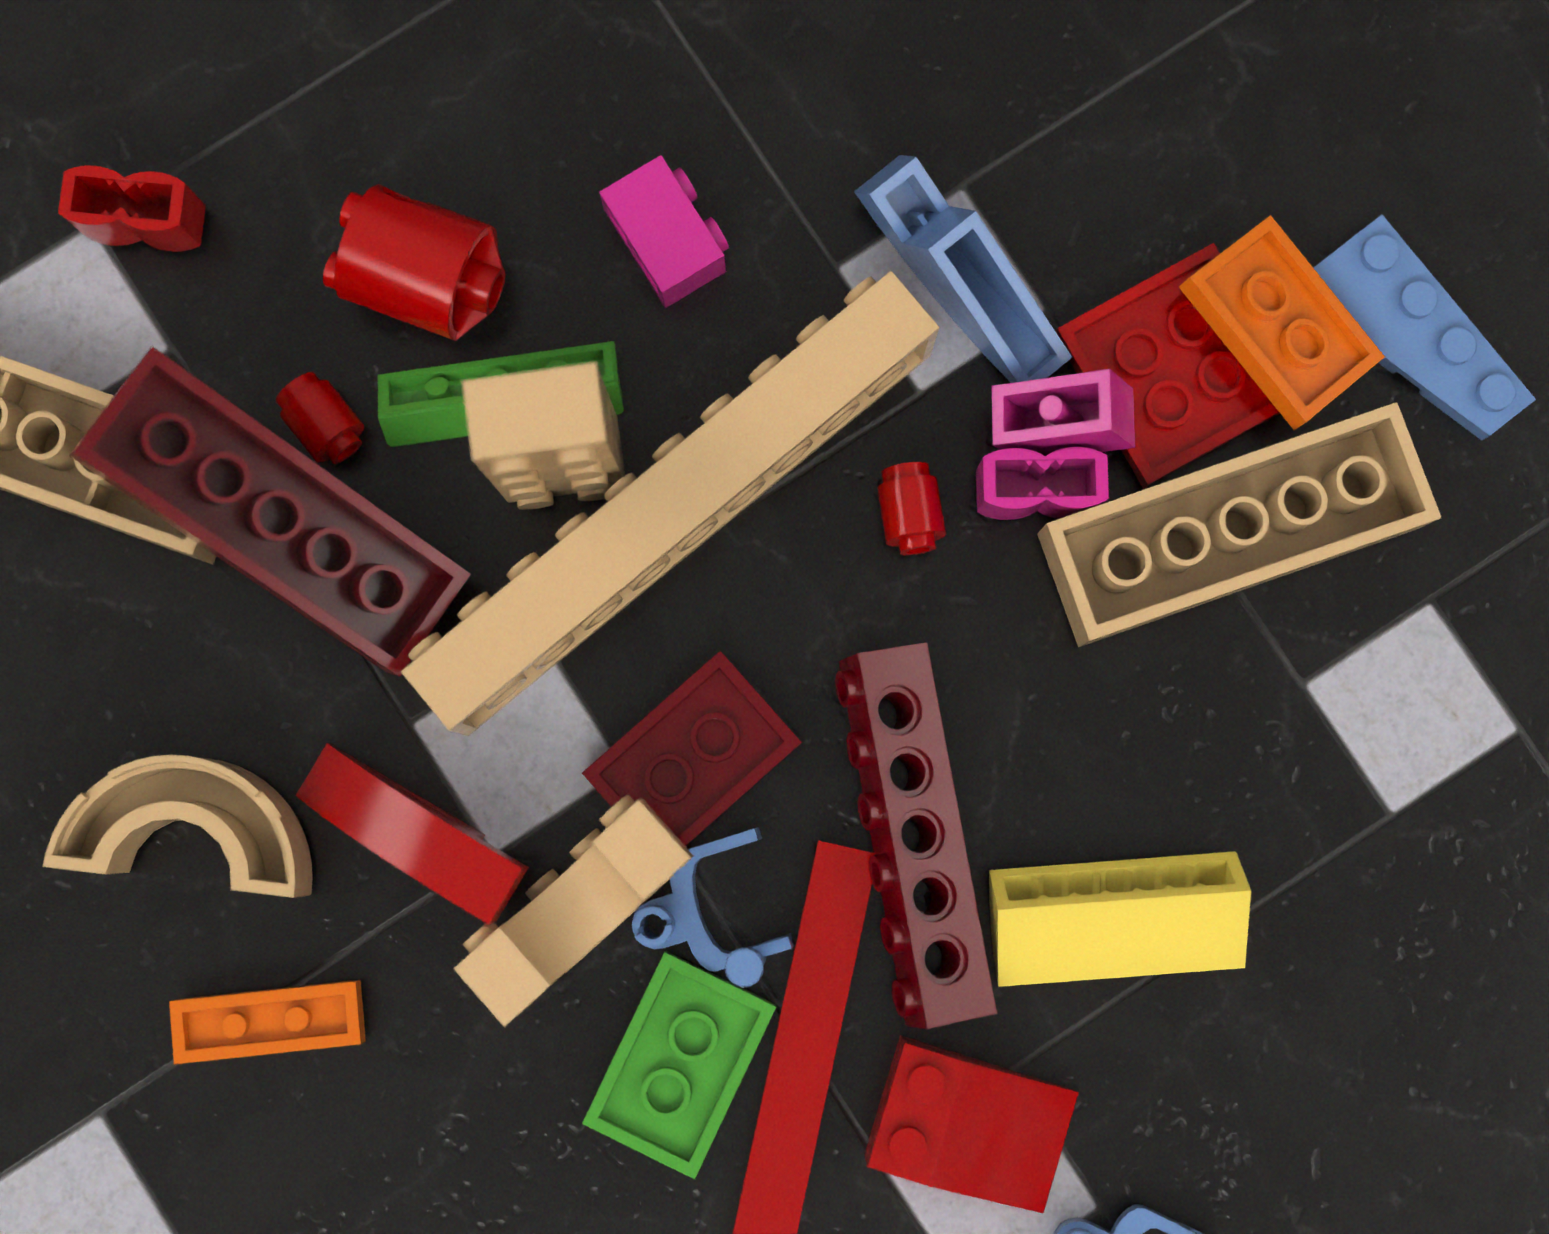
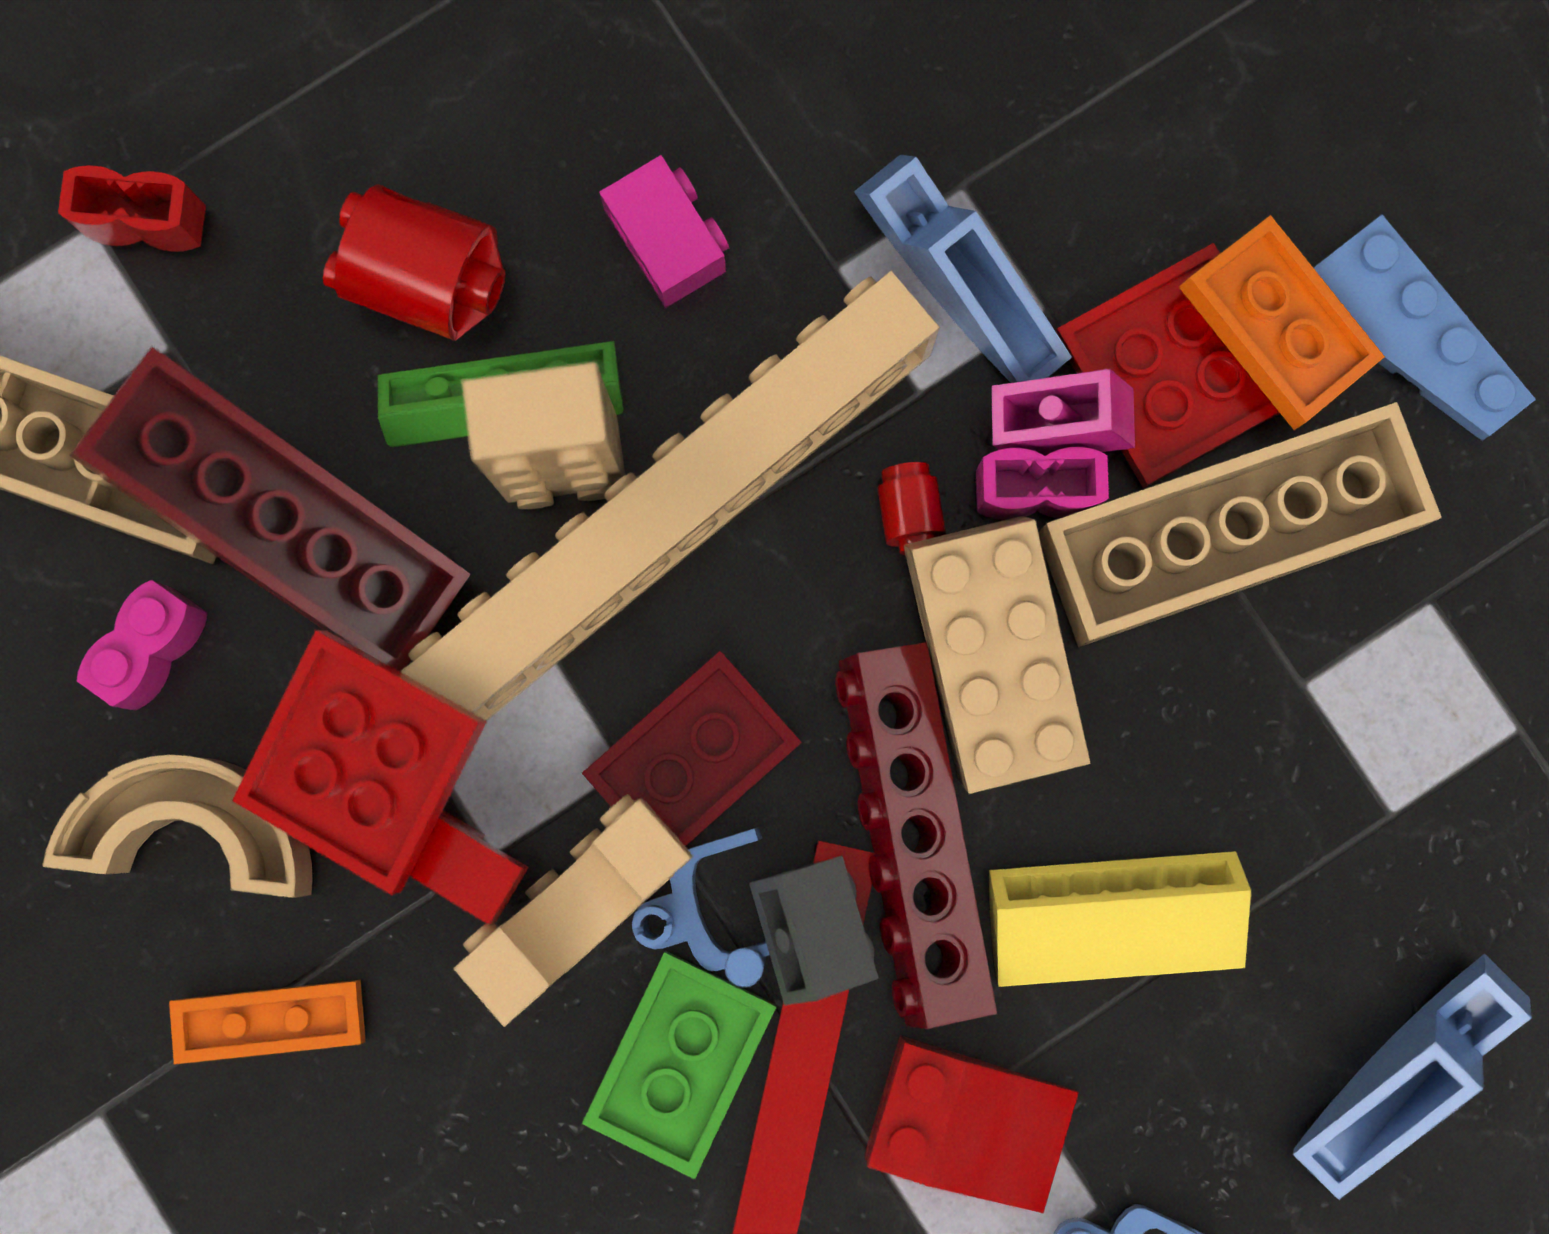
red brick [276,372,365,464] -> none
none -> dark pink brick [77,580,207,711]
none -> red plate [232,630,487,895]
none -> dark grey brick [749,856,879,1005]
none -> tan brick [903,516,1091,794]
none -> medium blue slope [1293,954,1531,1200]

